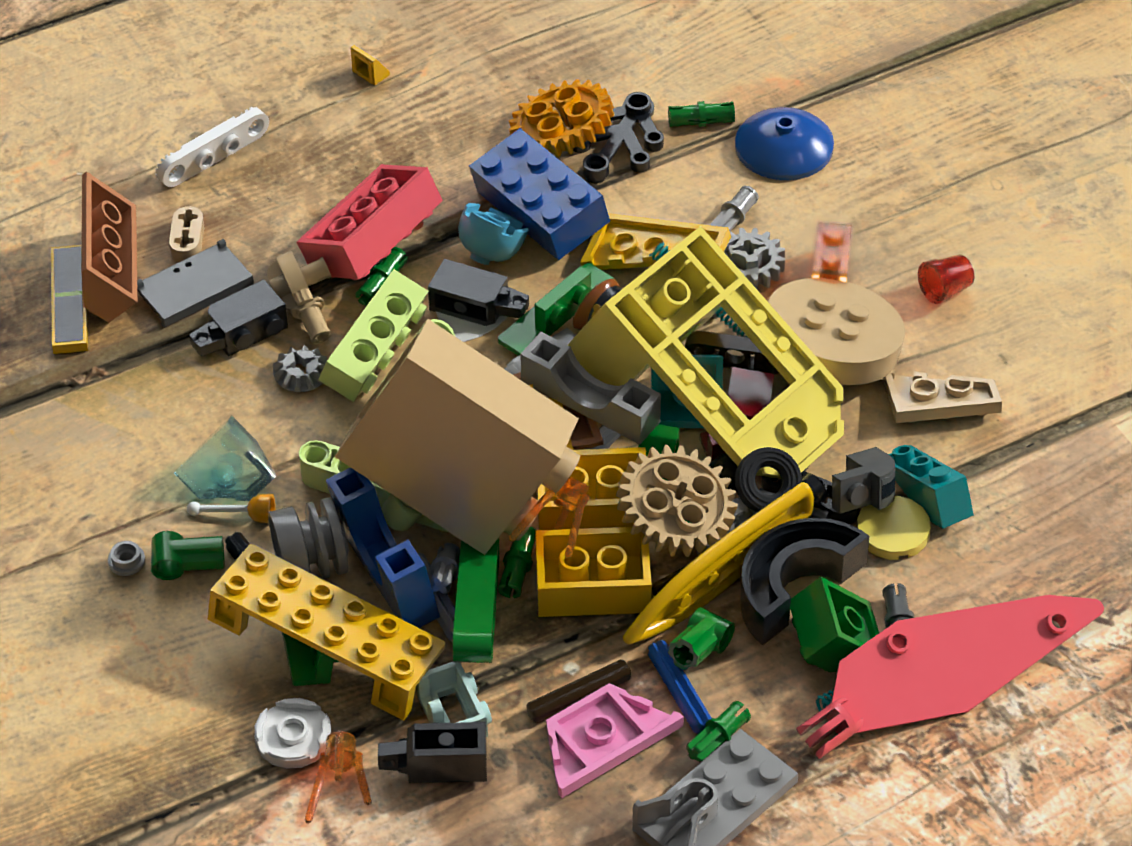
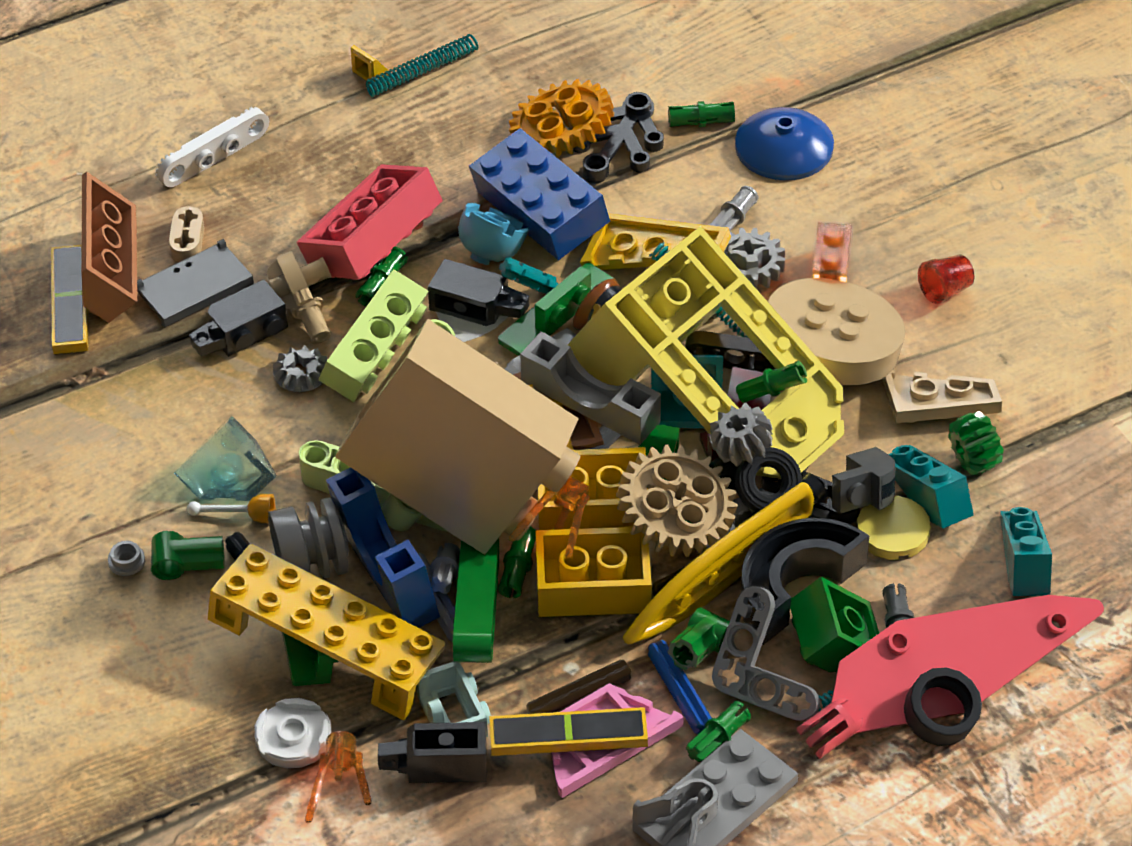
none -> teal piece [366,34,479,97]
none -> tile [489,707,648,756]
none -> teal axle [499,257,558,295]
none -> light grey gear [710,403,773,467]
none -> light grey beam [712,586,820,721]
none -> green axle [736,361,807,403]
none -> black tyre [904,667,982,746]
none -> green gear [948,411,1004,475]
none -> teal slope [1000,507,1052,596]

